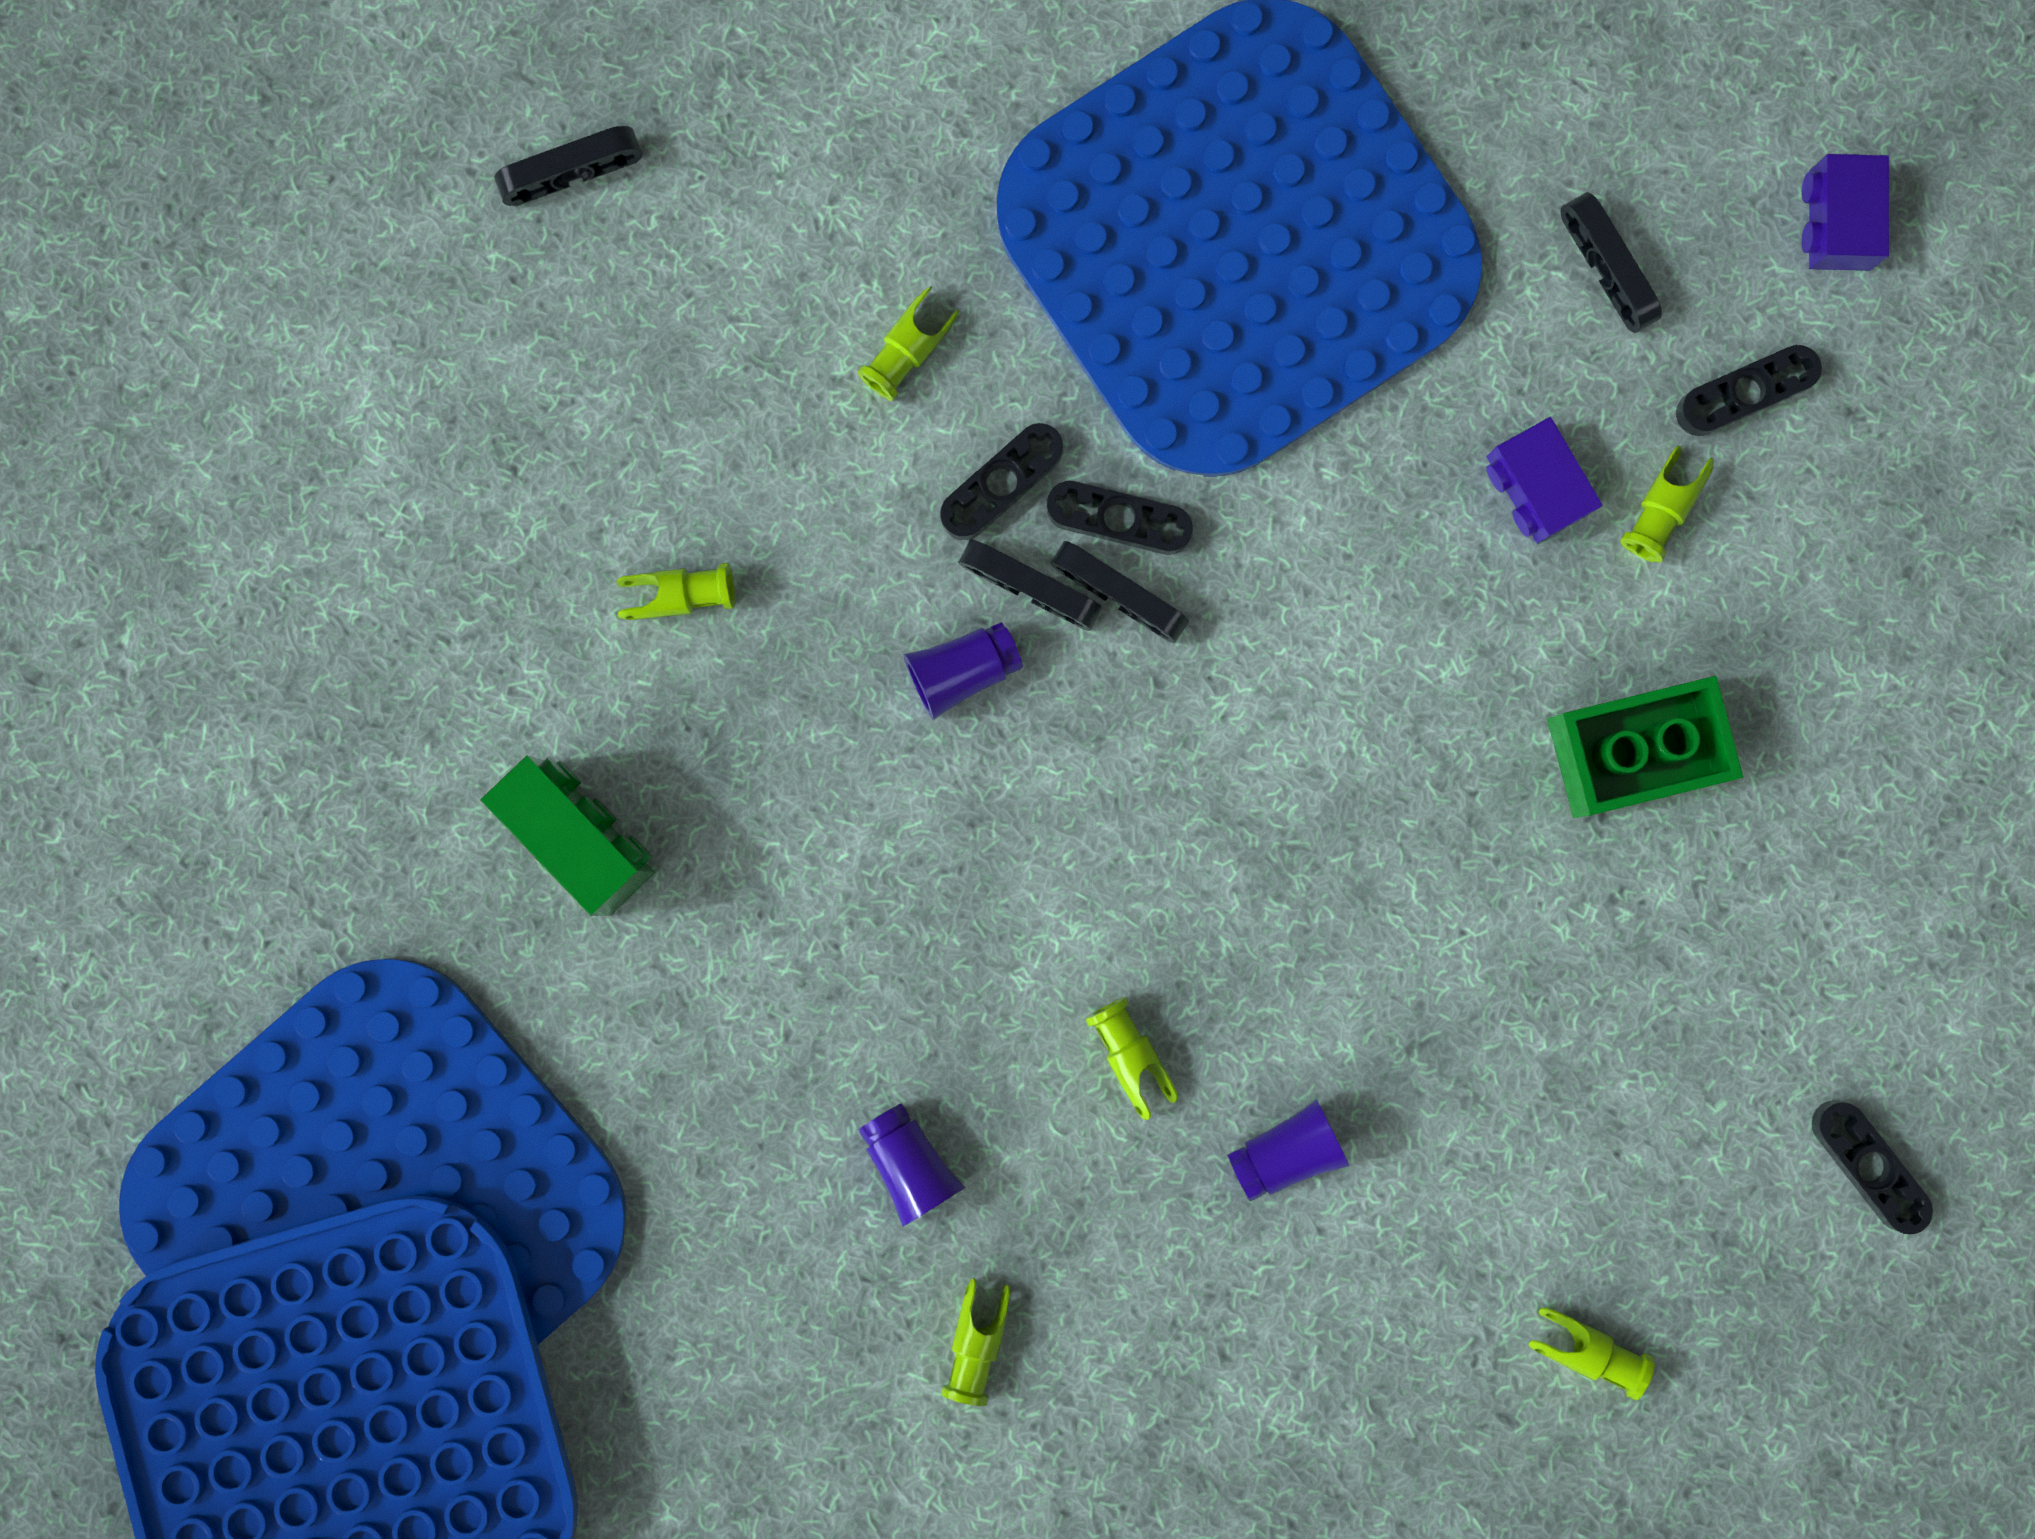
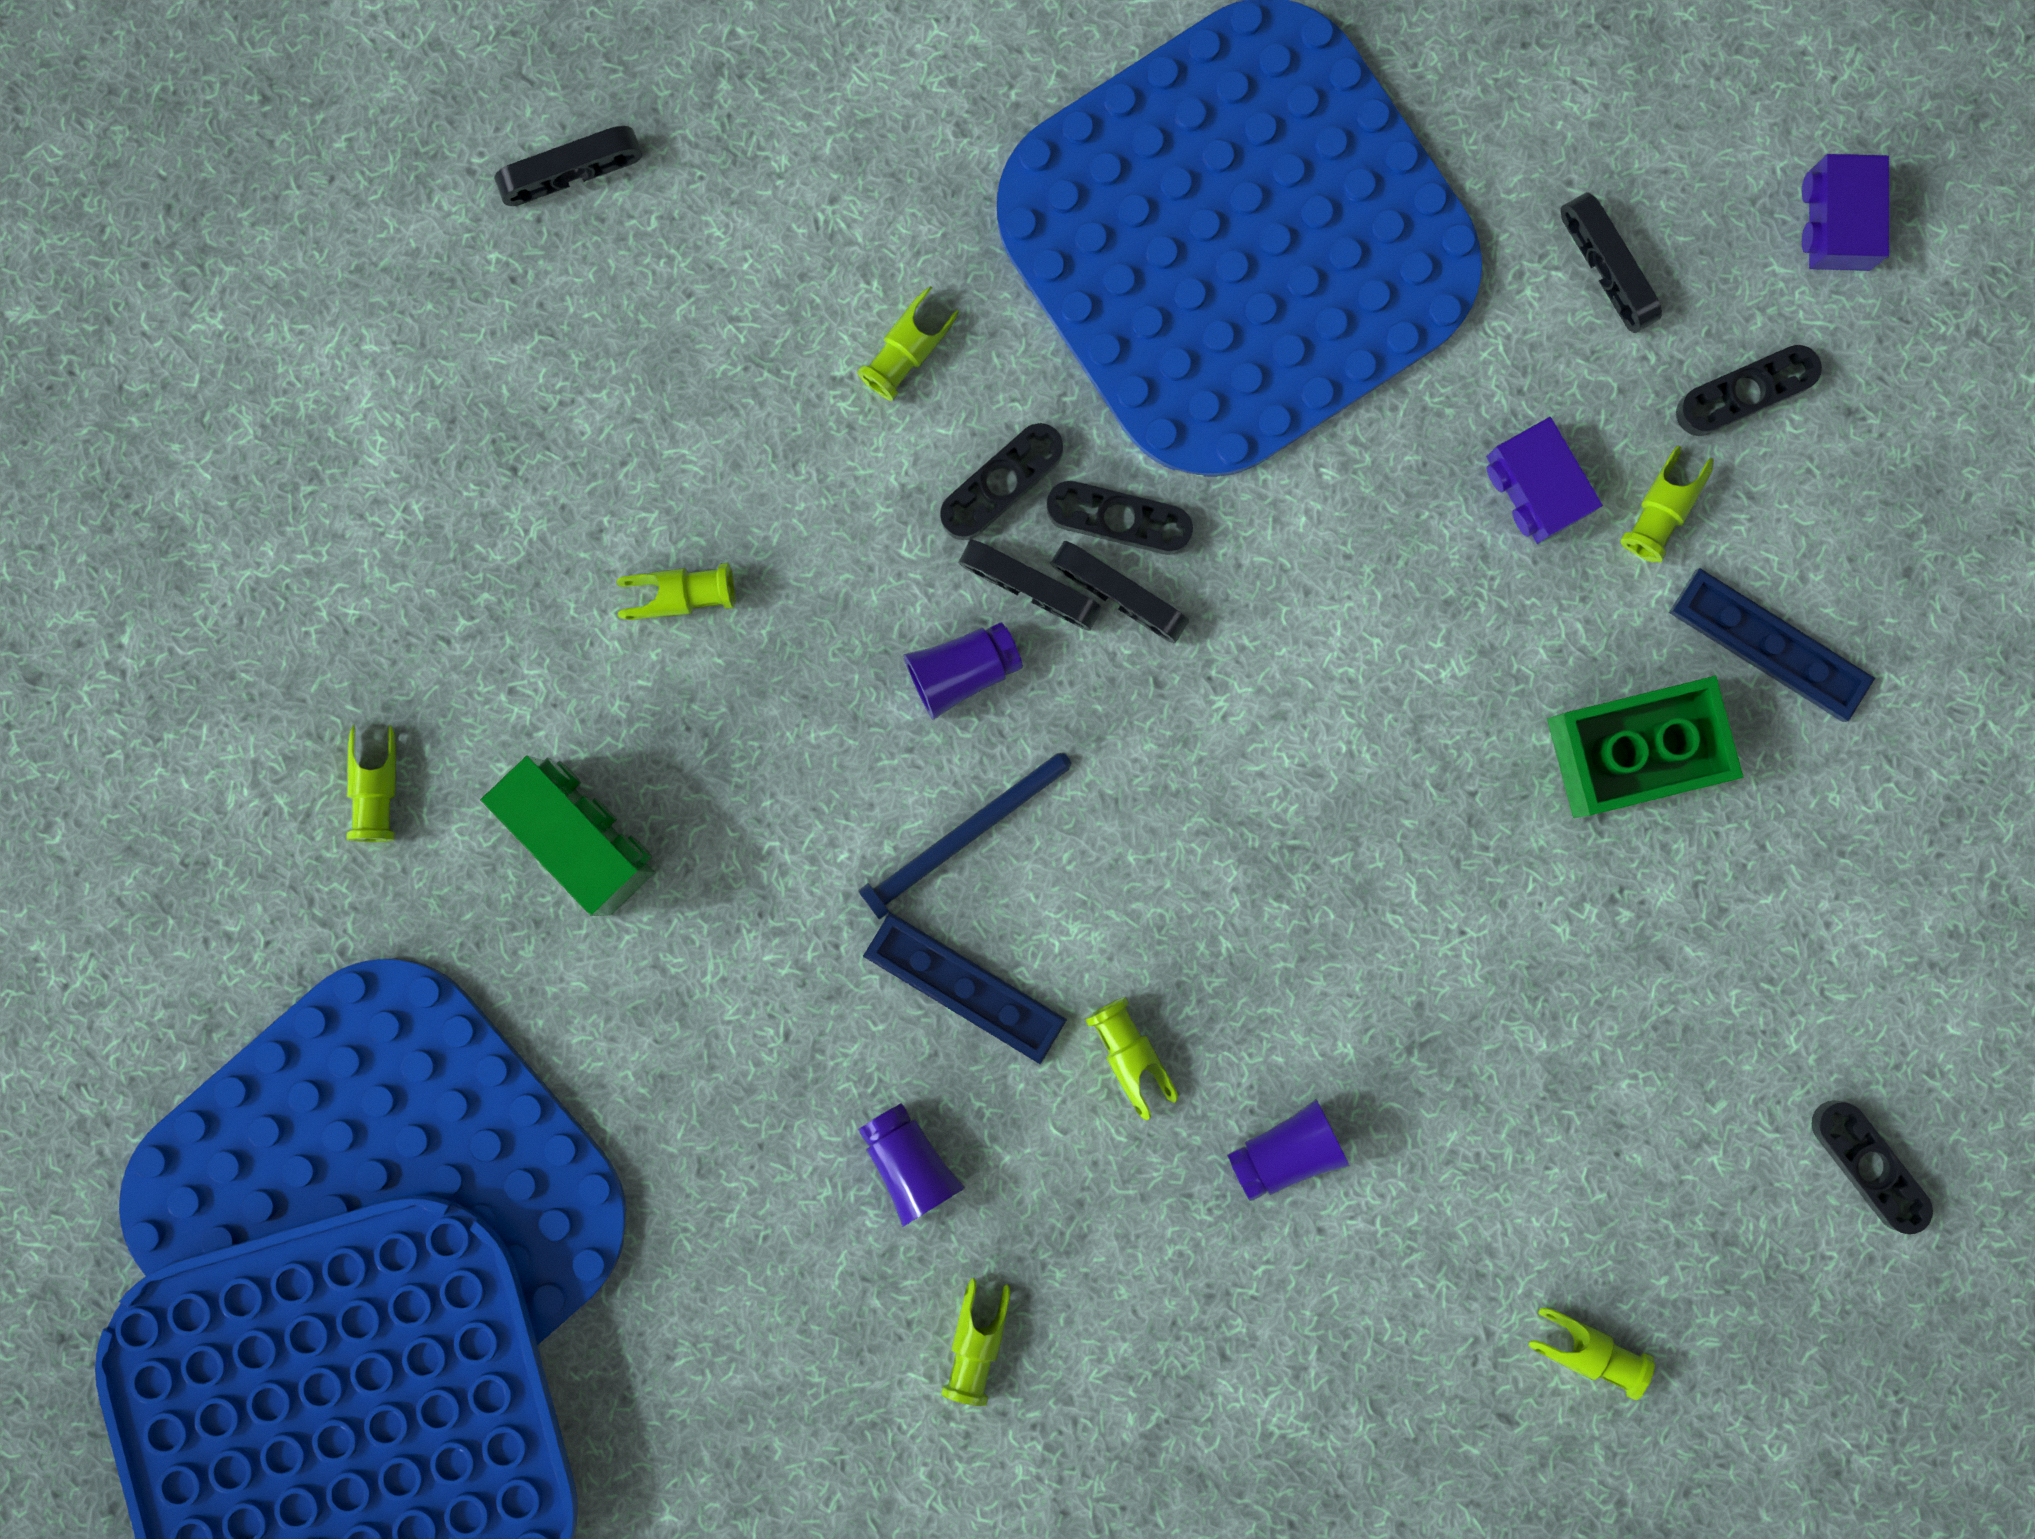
none -> lime piece [346,725,396,842]
none -> dark blue bar [858,752,1072,920]
none -> dark blue tile [863,912,1067,1064]
none -> dark blue tile [1669,568,1875,722]

